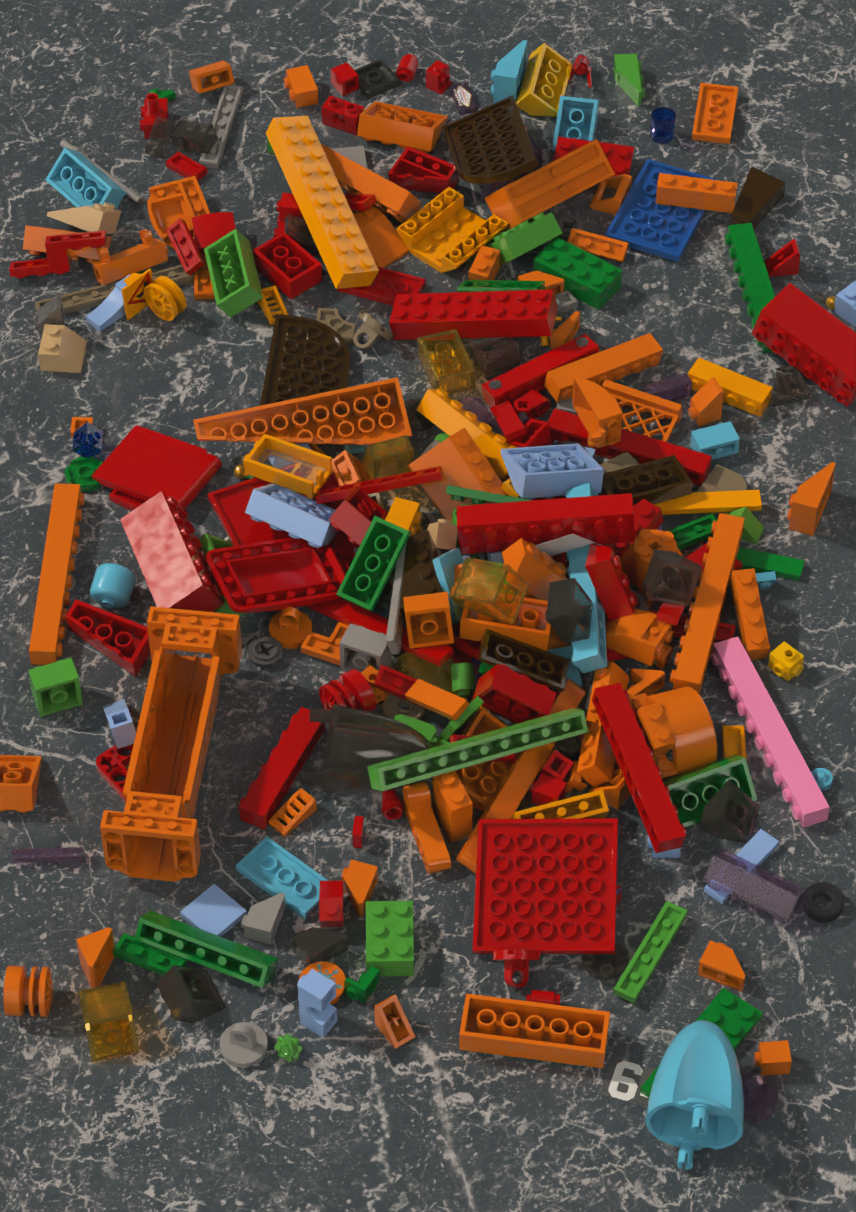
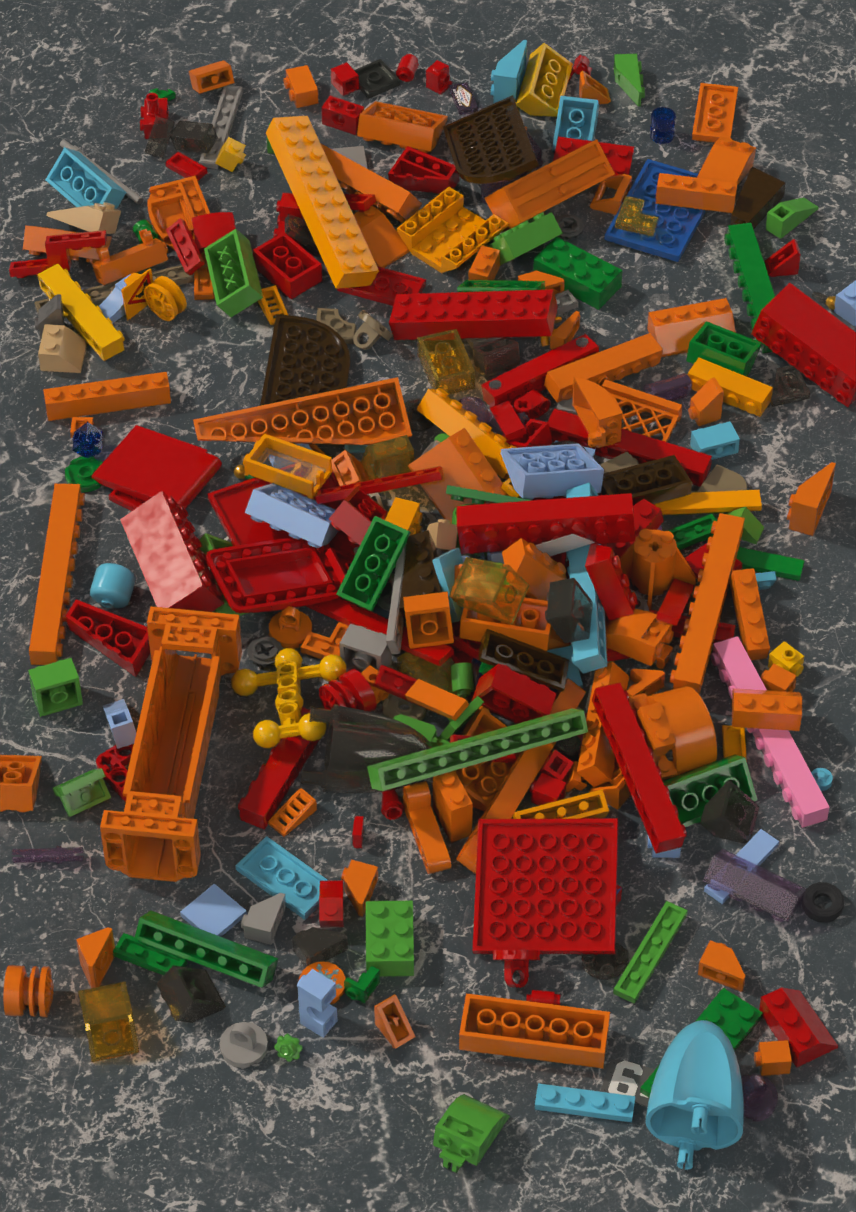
orange plate [567,228,629,263] -> none
clear smoke slope [642,549,702,606] -> none
none -> yellow brick [37,264,125,361]
none -> orange brick [43,372,171,421]
none -> bright green bracket [52,768,111,817]
none -> green wheel [133,220,158,244]
none -> yellow brick [215,137,246,172]
none -> yellow piece [231,648,347,748]
none -> bright green piece [433,1094,510,1173]
none -> medium azure plate [535,1083,635,1123]
none -> orange slope [579,71,611,104]
none -> clear yellow plate [615,196,659,236]
none -> orange slope [647,298,736,357]
none -> green slope [686,321,762,377]
none -> orange slope [697,136,756,186]
none -> orange slope [732,688,802,731]
none -> red slope [759,987,838,1068]
none -> orange brick [761,664,797,692]
none -> bright green slope [766,197,819,239]

